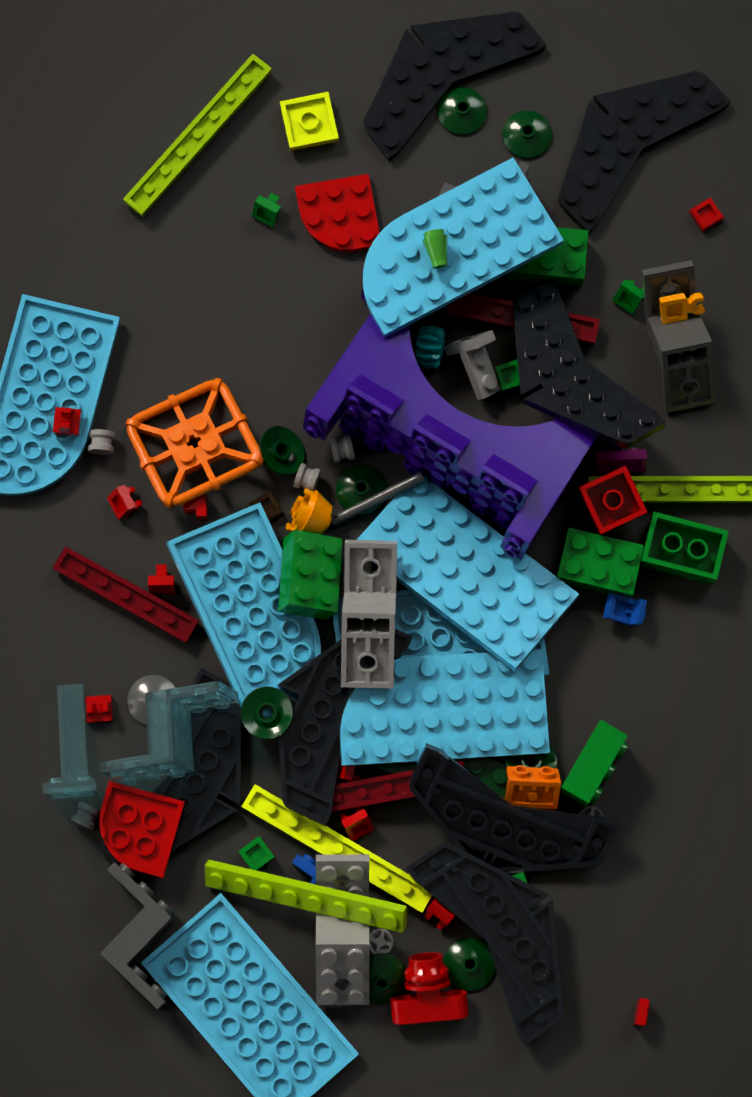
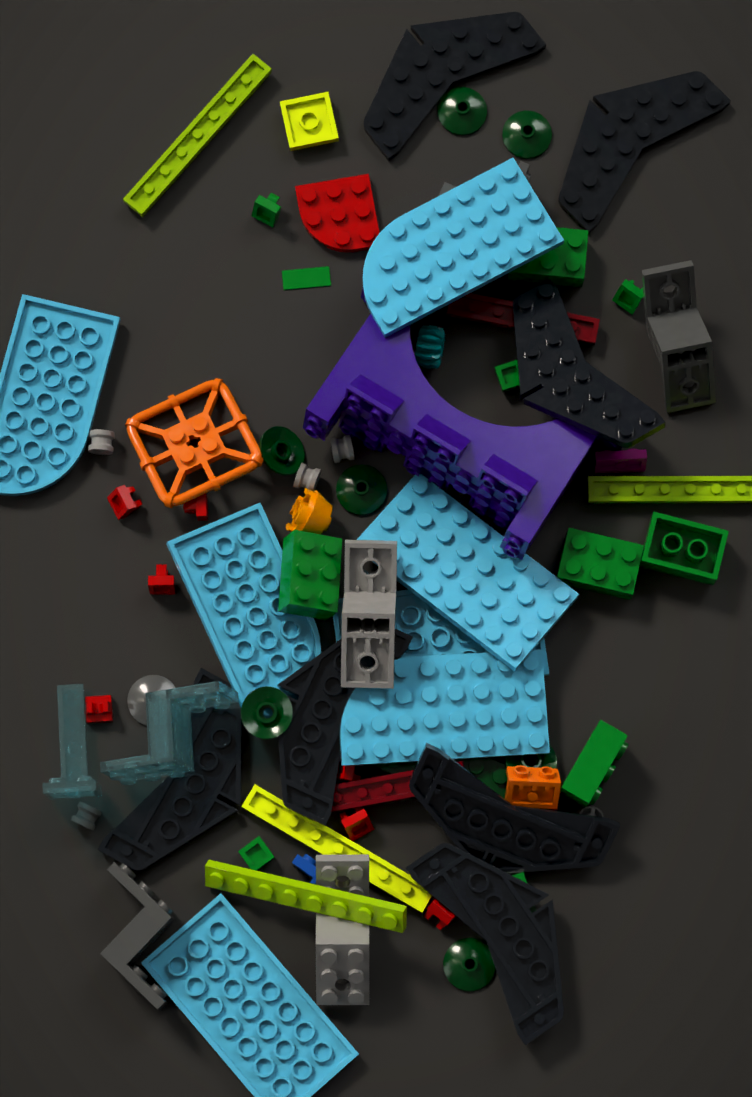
dark red plate [52,546,199,644] -> none
red tile [53,407,82,437] -> none
red plate [99,781,185,878] -> none
dark brown tile [249,491,283,522] -> none
dark grey bar [331,472,425,526] -> none
light grey wheel [369,929,393,954] -> none
dark green dish [369,953,406,1003] -> none
red beam [390,952,469,1025] -> none
bright green cone [422,229,448,269] -> none
light grey bracket [444,330,502,400] -> none
red brick [577,466,648,535] -> none
blue bracket [603,593,647,626] -> none
red tile [633,998,650,1026] -> none
light orange plate [659,293,705,324] -> none
red tile [689,197,724,233] -> none
none -> green sticker [282,266,331,290]

